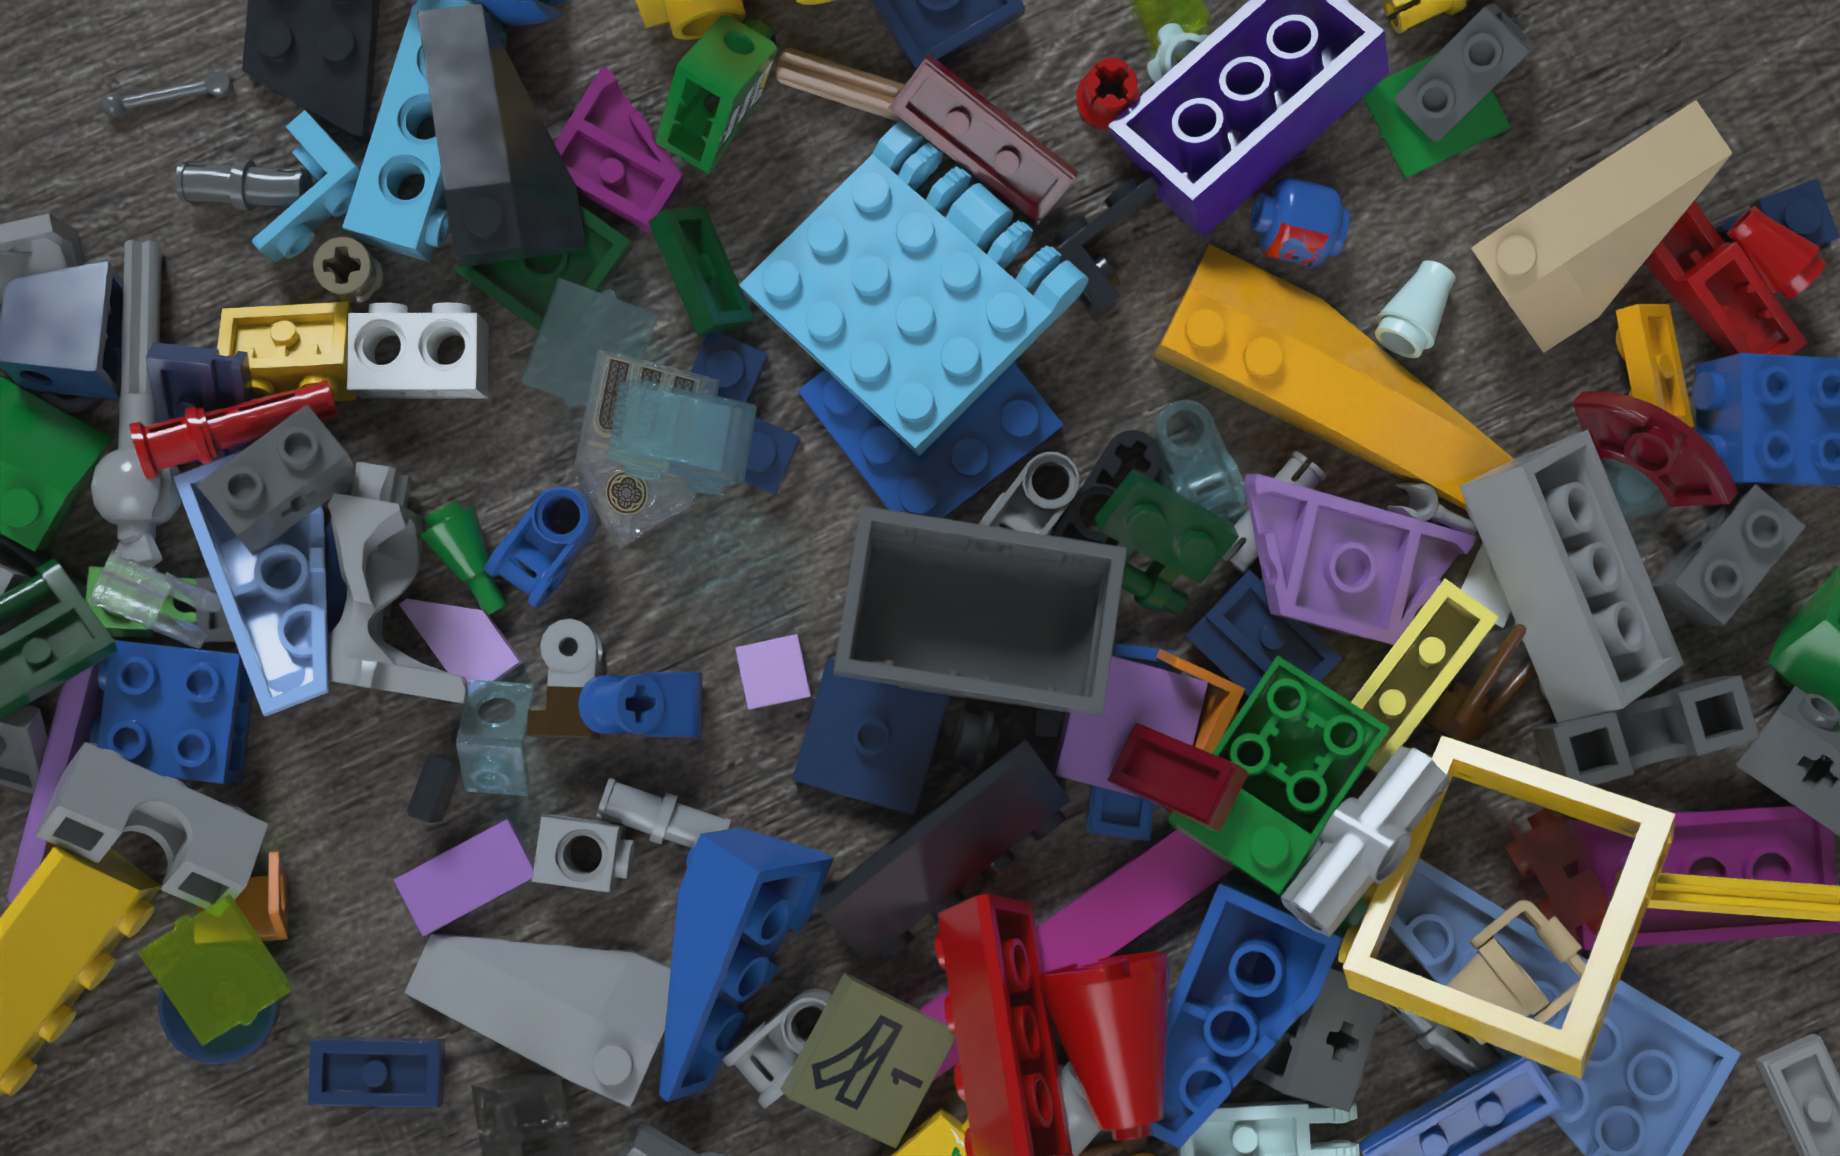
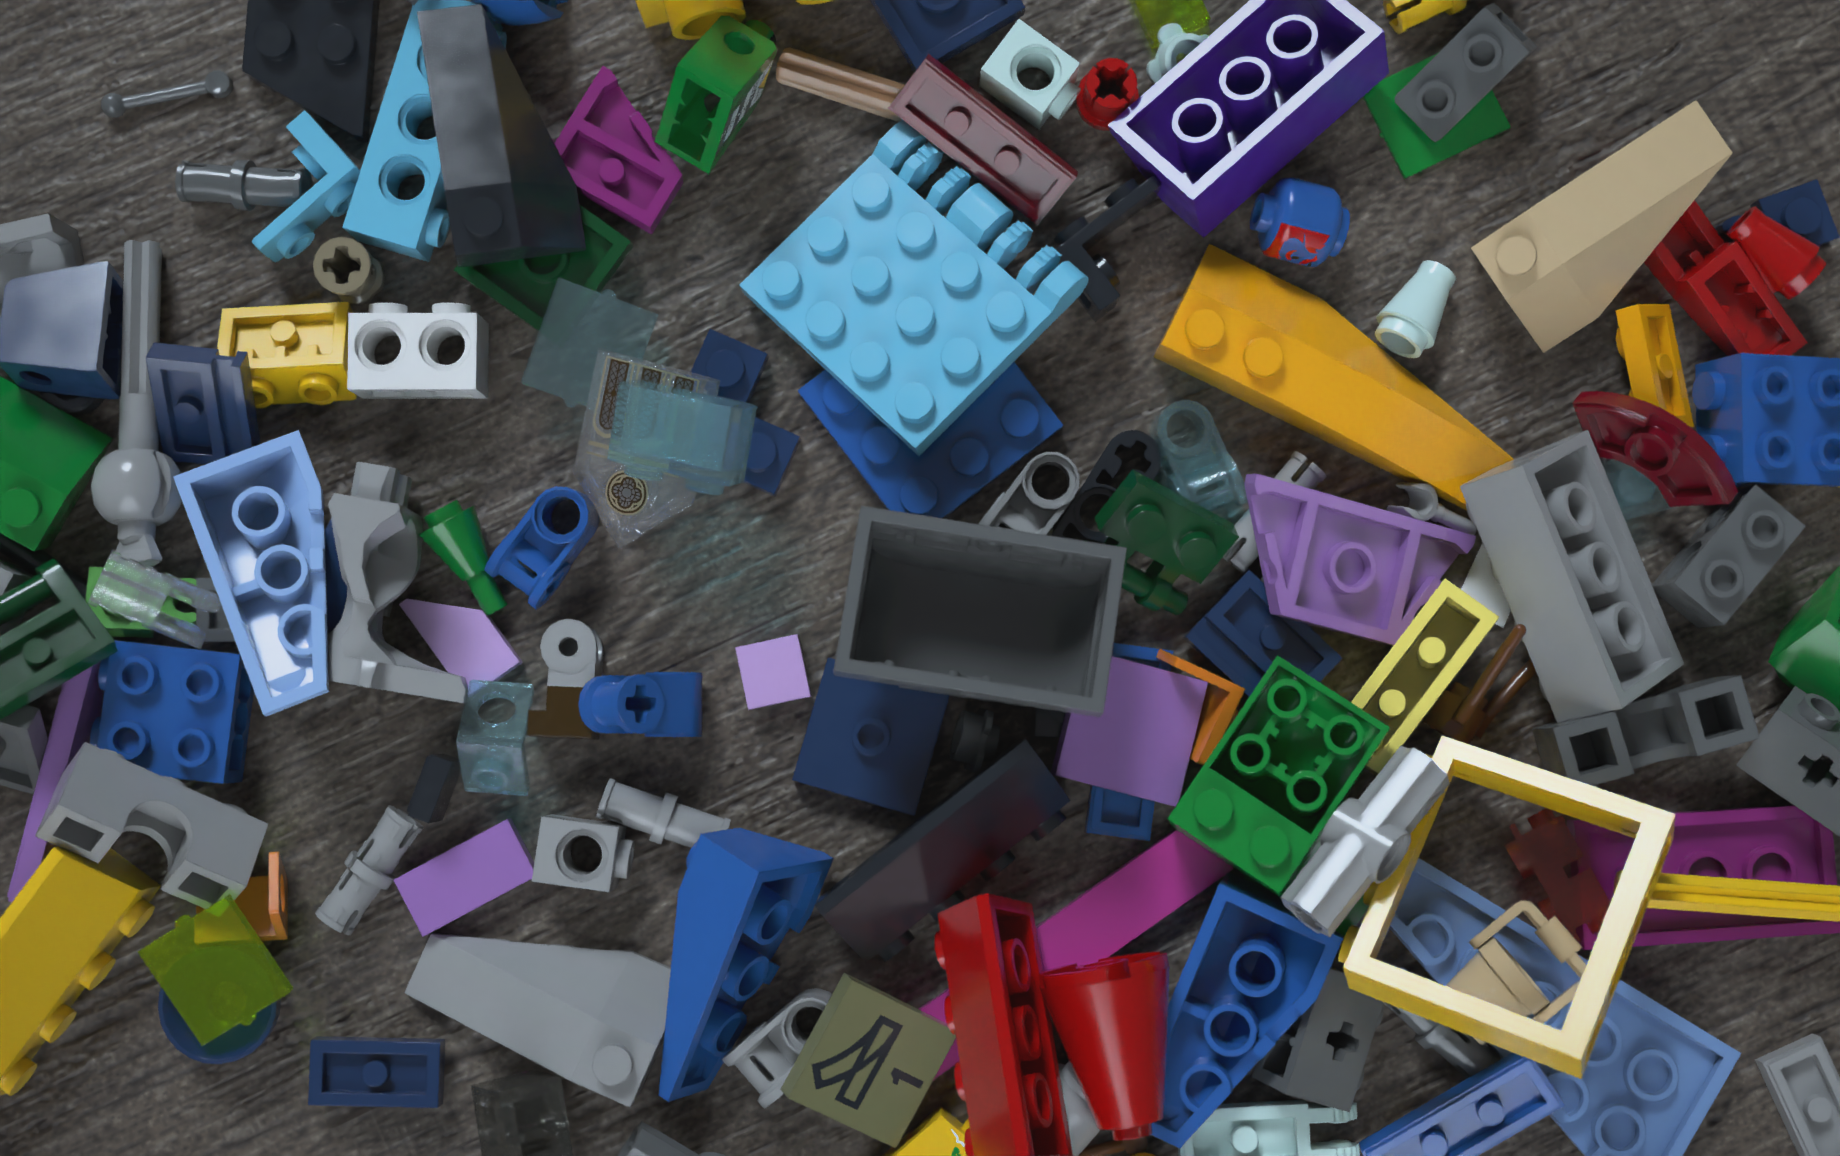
red pin [129,379,339,480] -> none
dark grey brick [197,404,355,556] -> none
dark green tile [648,207,755,336] -> none
dark red tile [1107,722,1249,832] -> none
none -> light grey pin [315,805,423,936]
none -> light aqua brick [979,19,1081,130]

